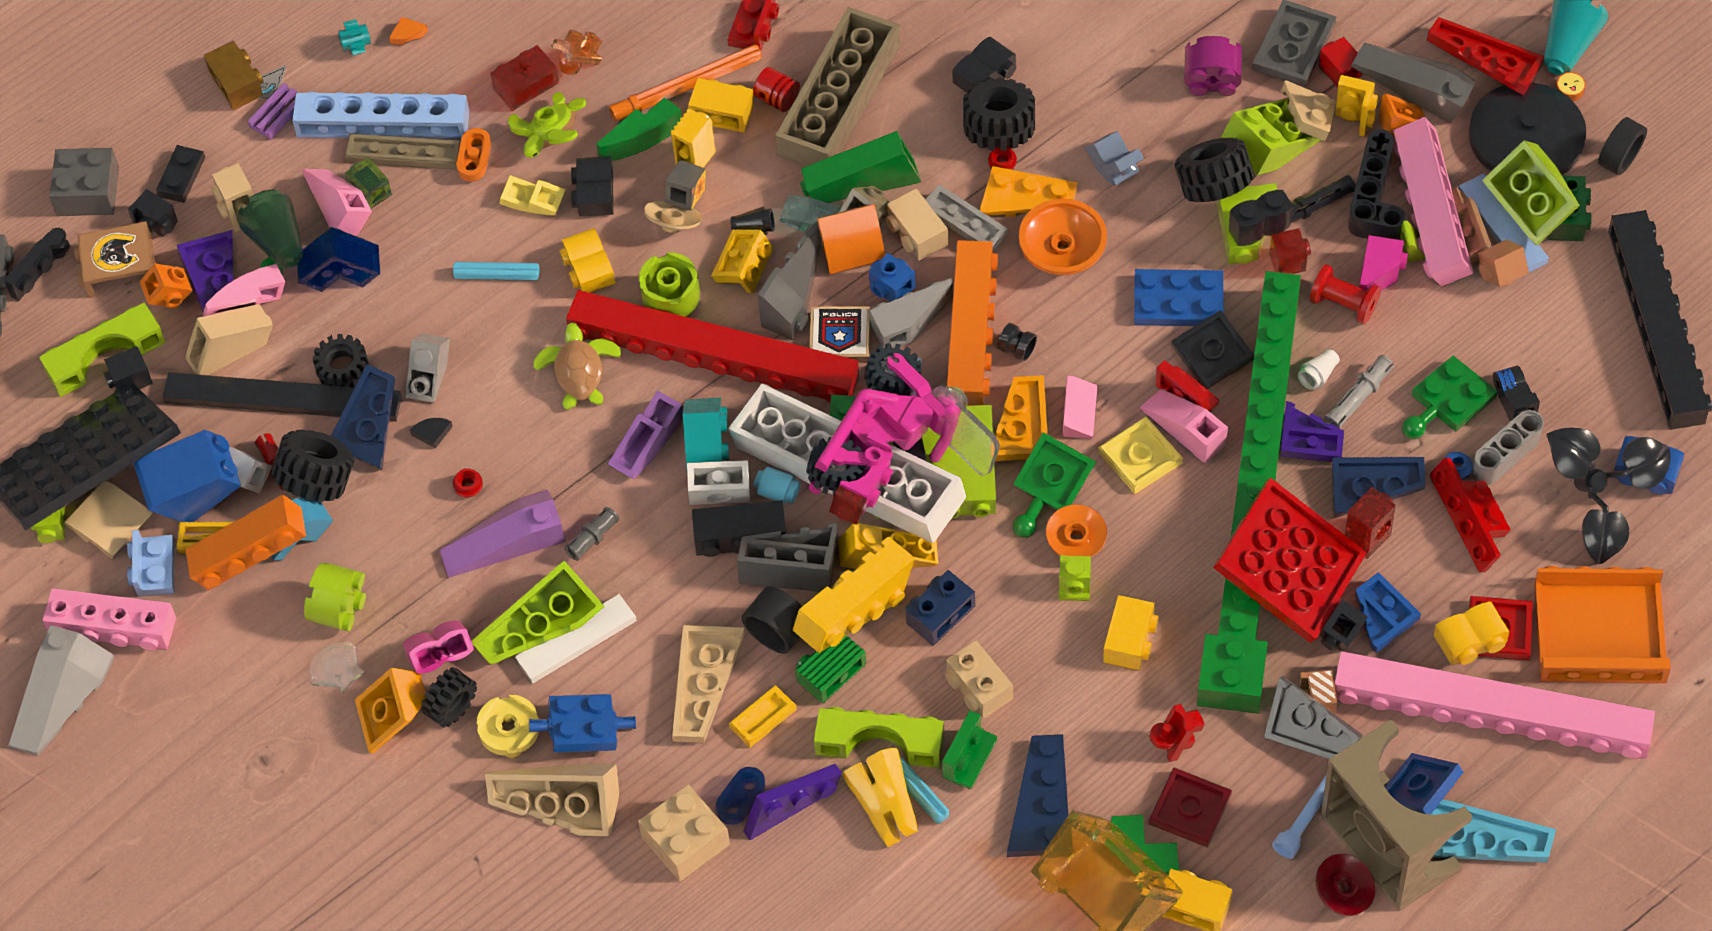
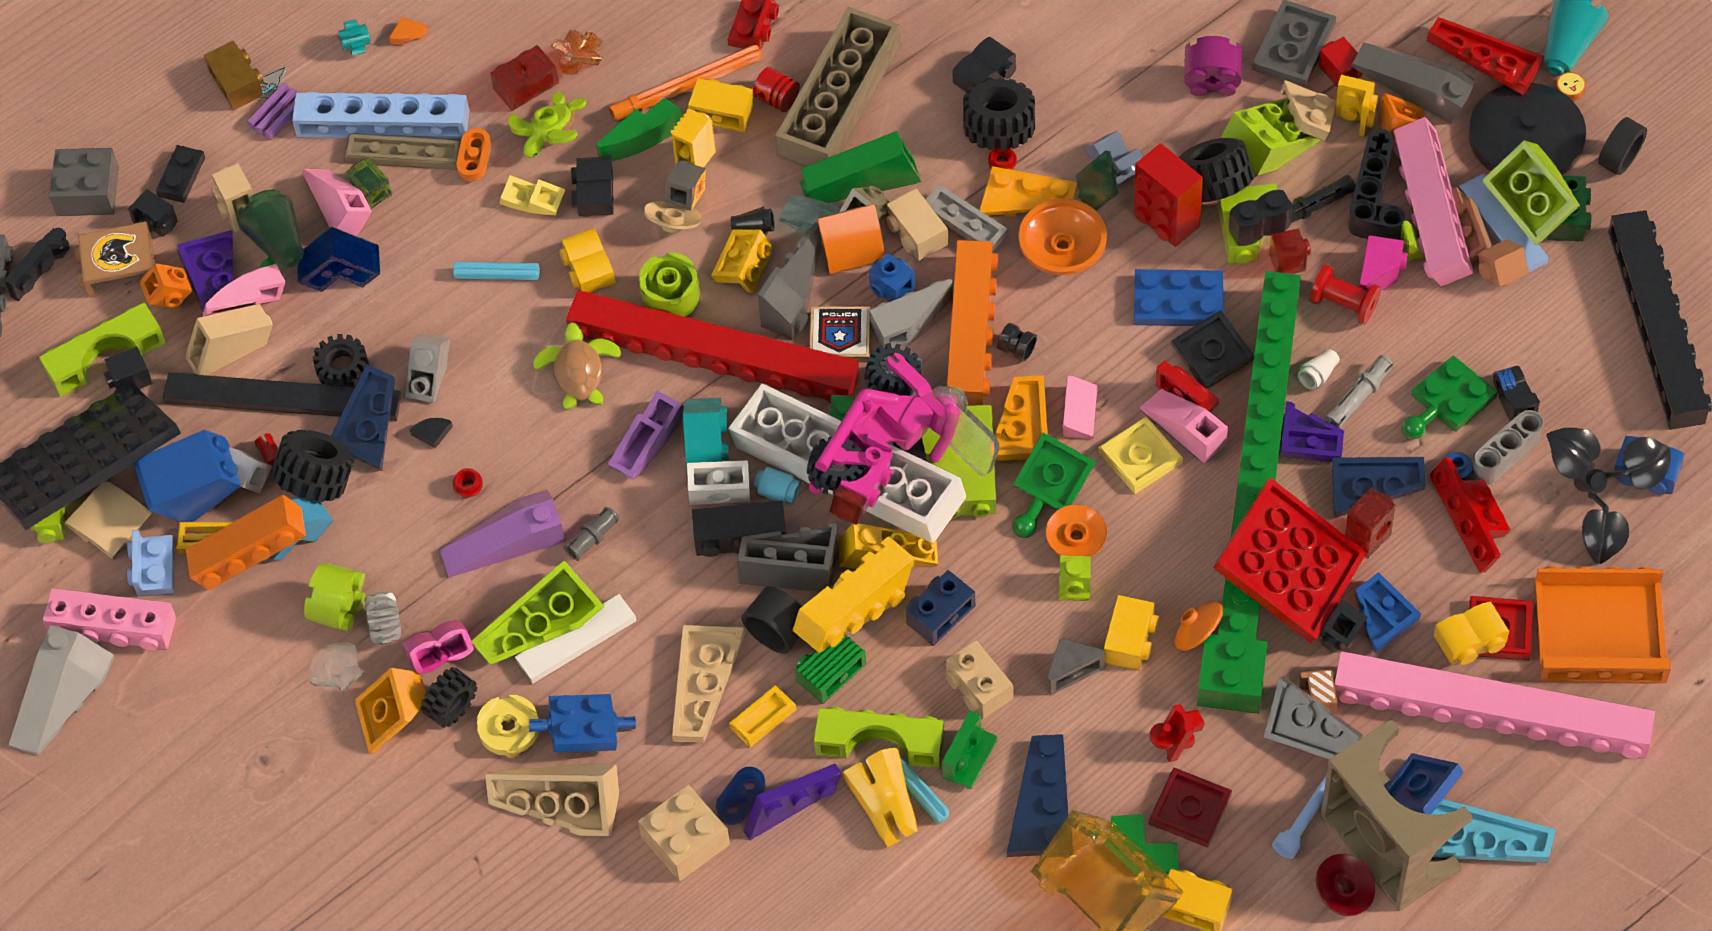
none -> light grey gear [364,591,401,644]
none -> flat silver slope [1048,639,1105,695]
none -> clear green piece [1076,150,1119,211]
none -> red brick [1134,143,1203,247]
none -> orange dish [1174,600,1223,651]

